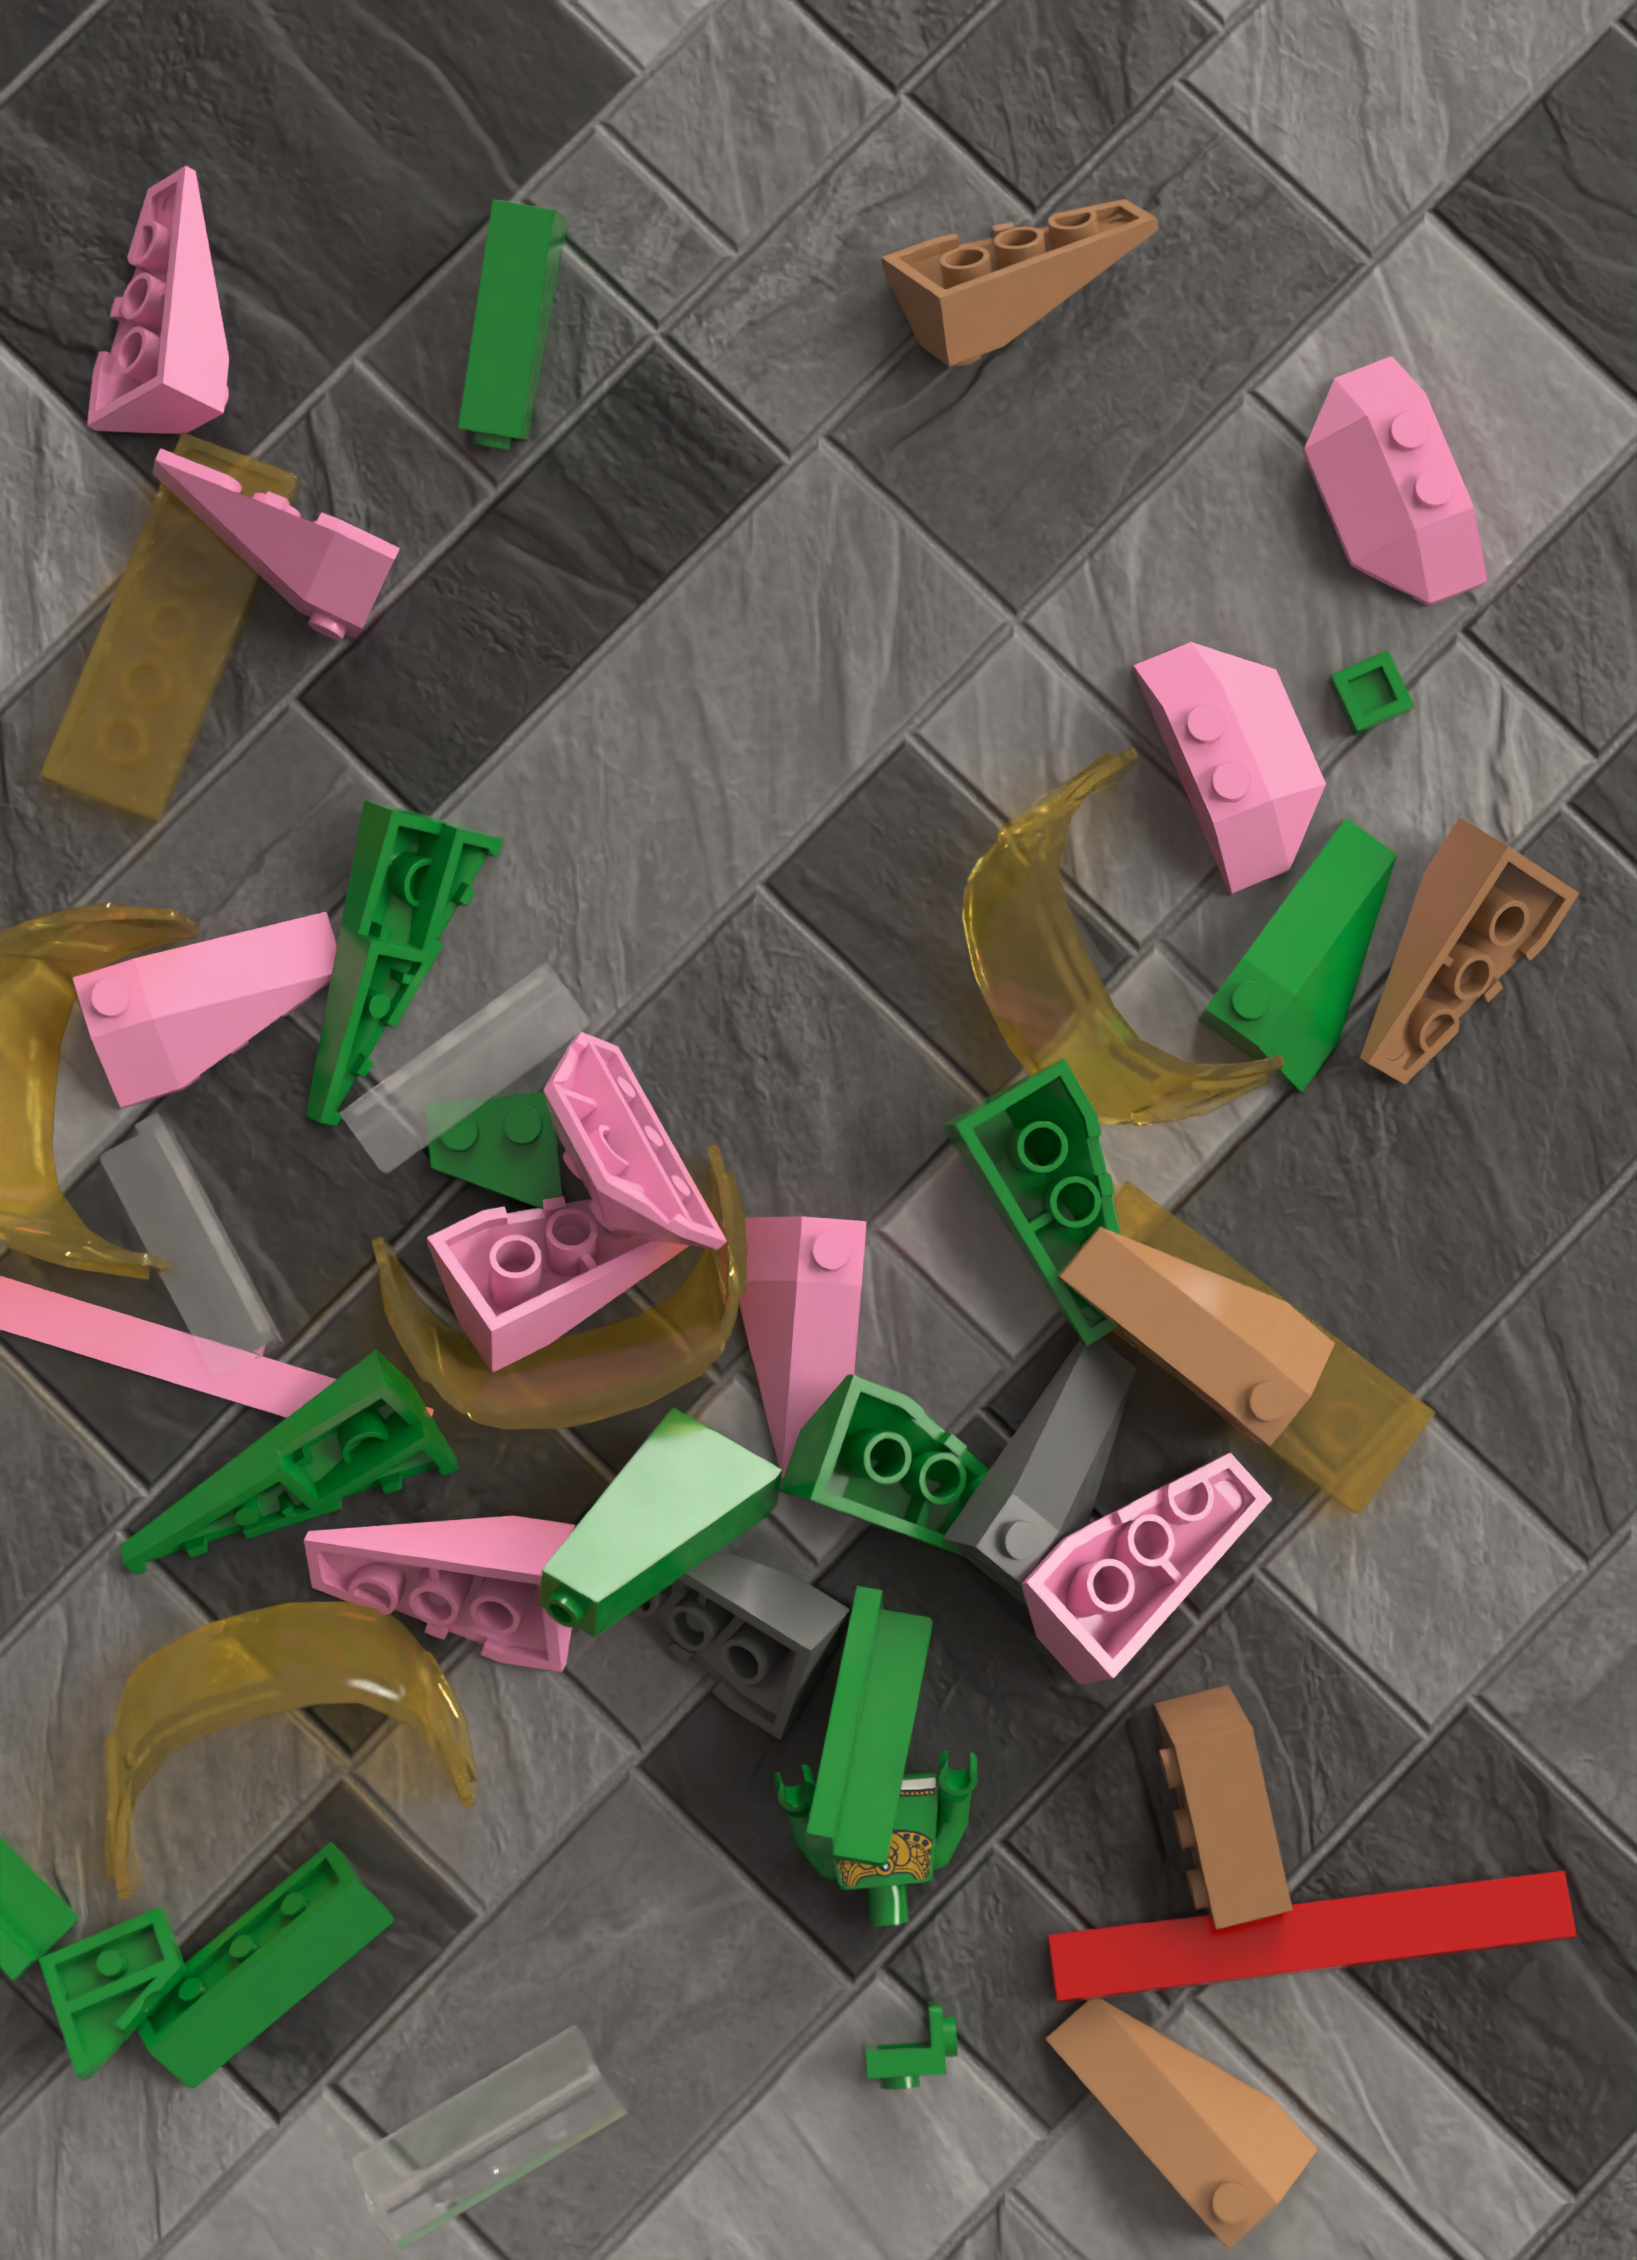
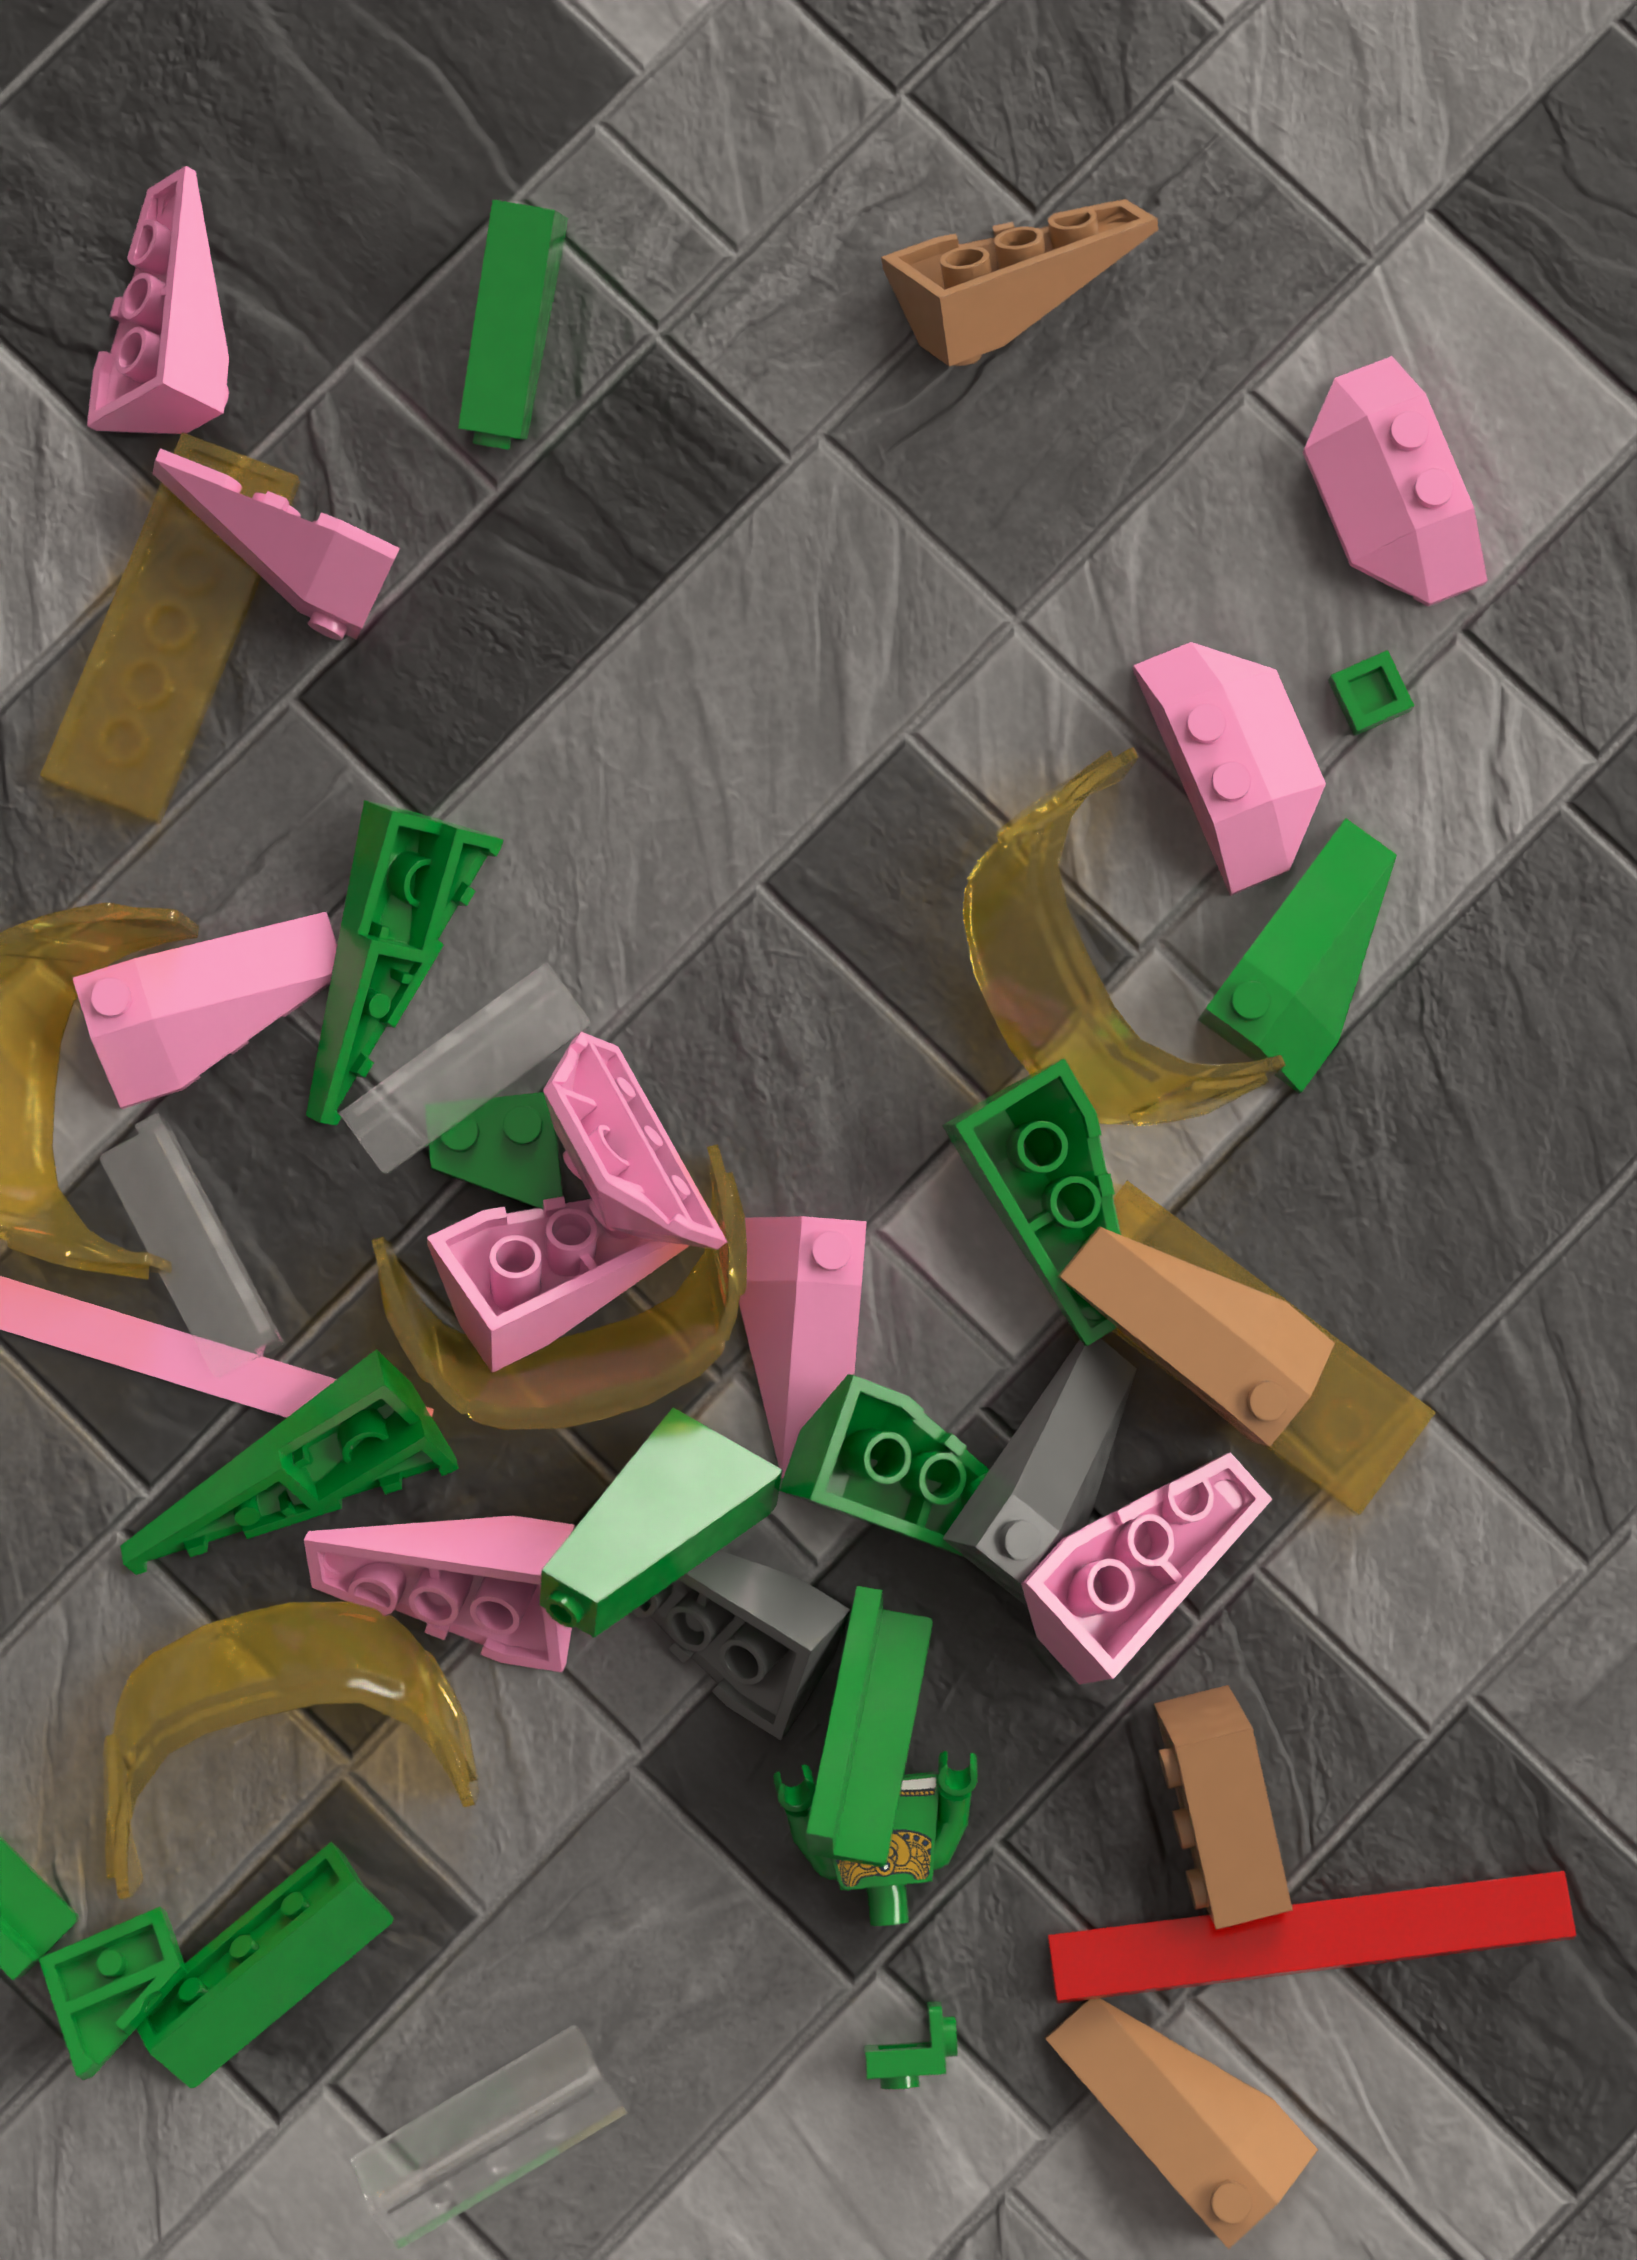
medium nougat wedge [1360,817,1580,1085] -> none

